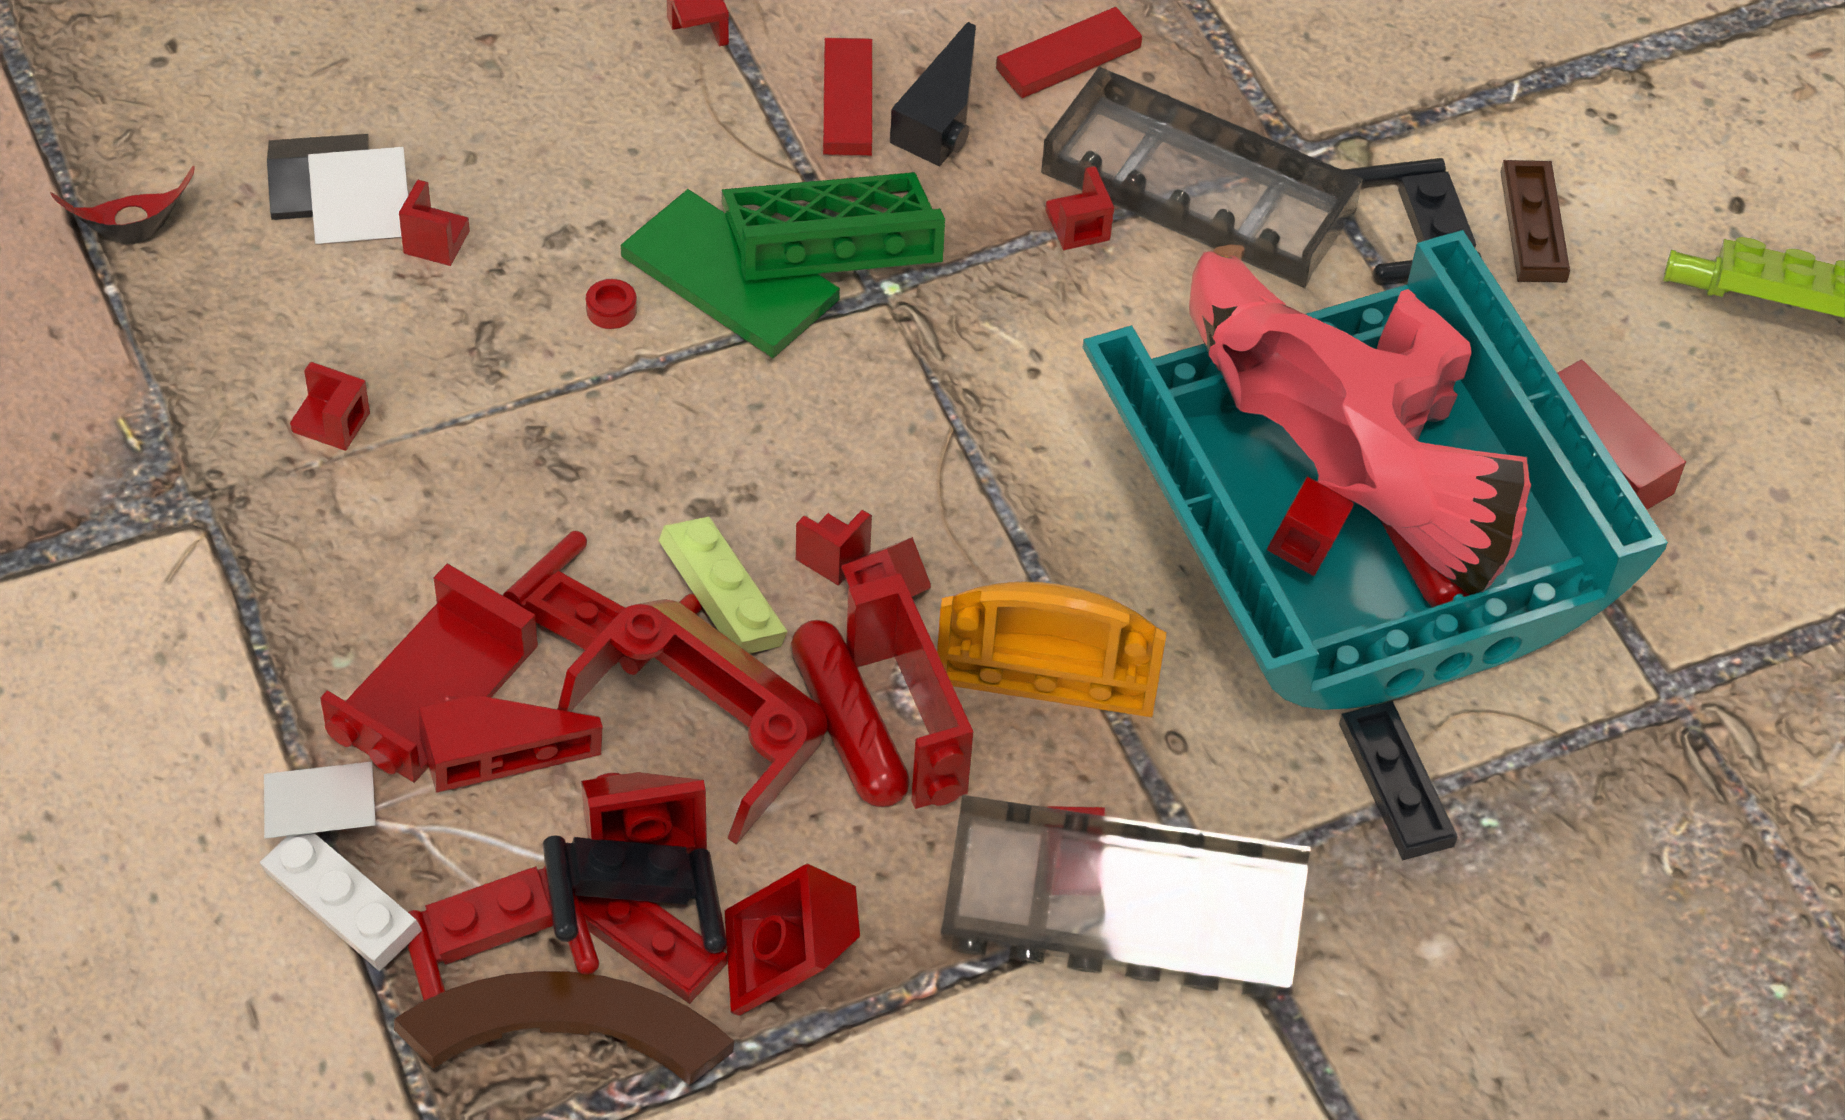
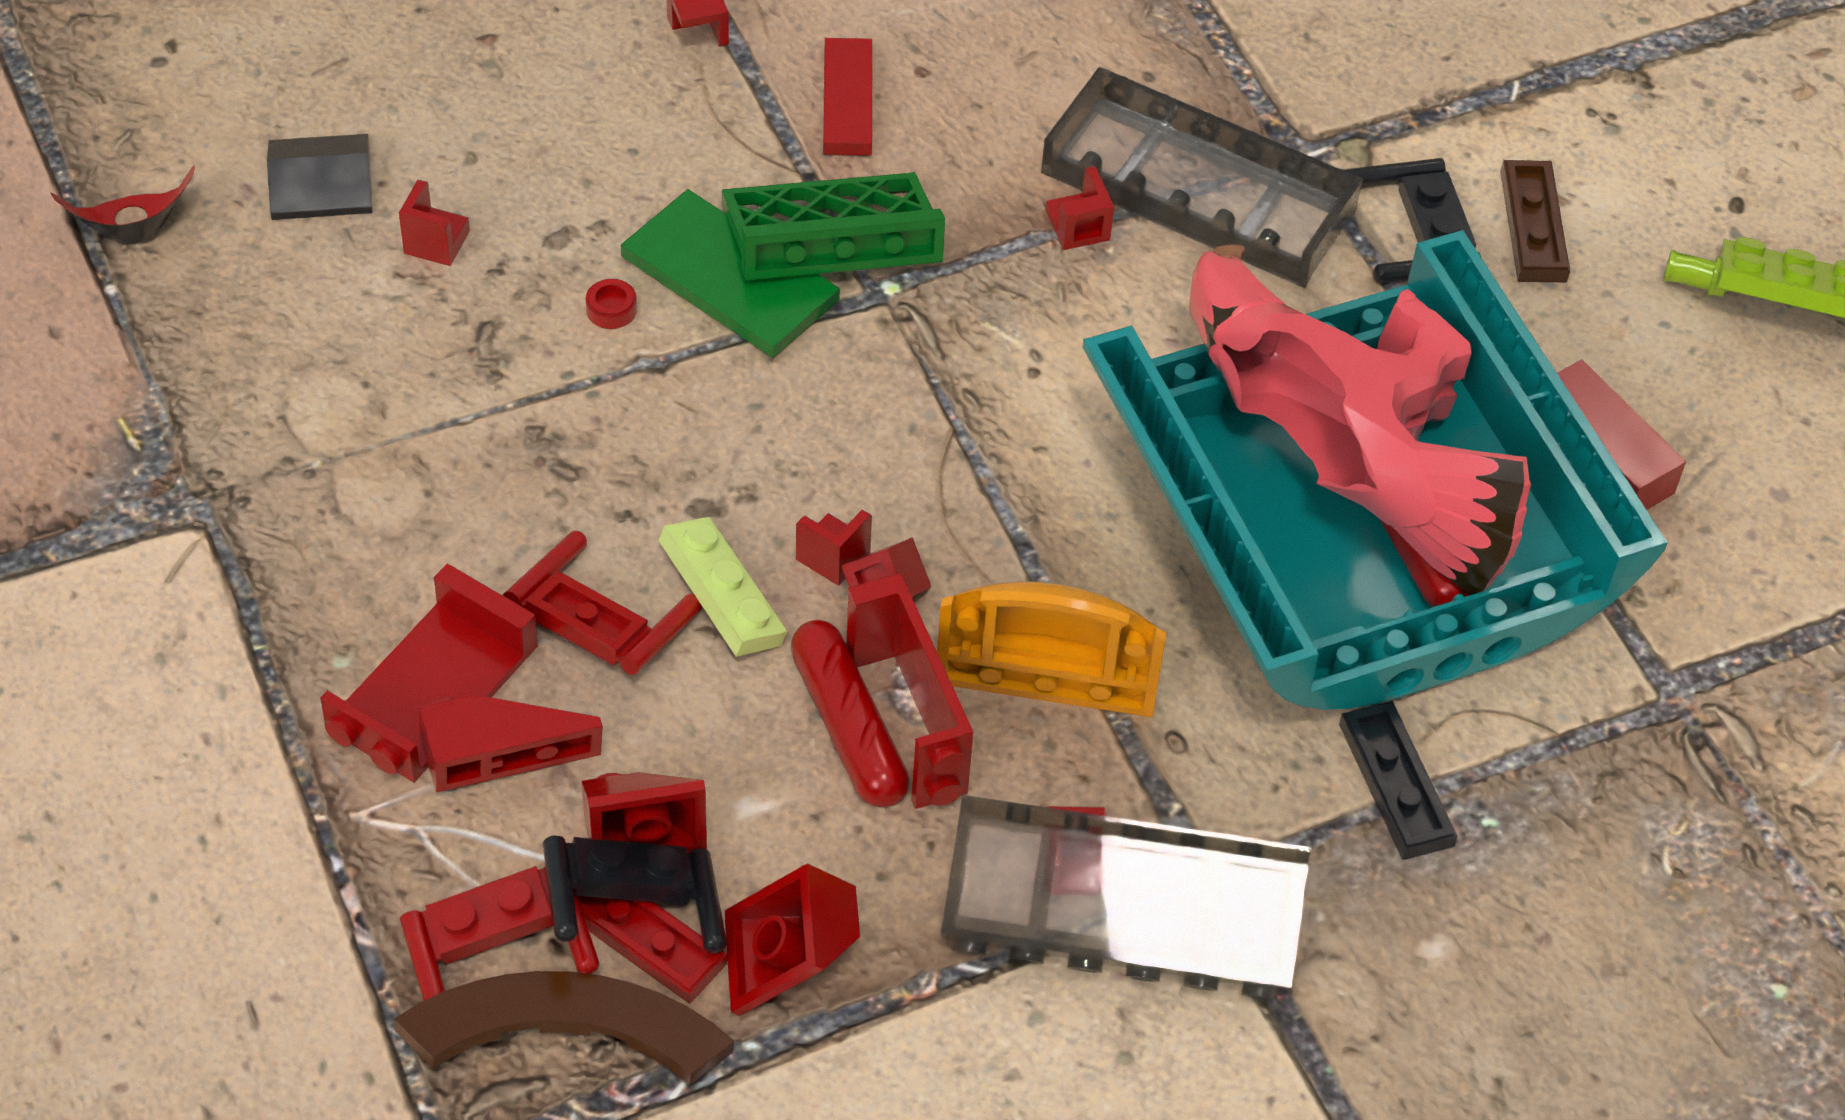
white plate [260,833,422,971] -> none
white sticker [264,761,376,839] -> none
red panel [290,362,370,451] -> none
white sticker [308,147,408,244] -> none
red windscreen [557,599,828,845] -> none
black slope [890,22,976,167] -> none
red tile [996,7,1142,98] -> none
red panel [1266,477,1354,576] -> none

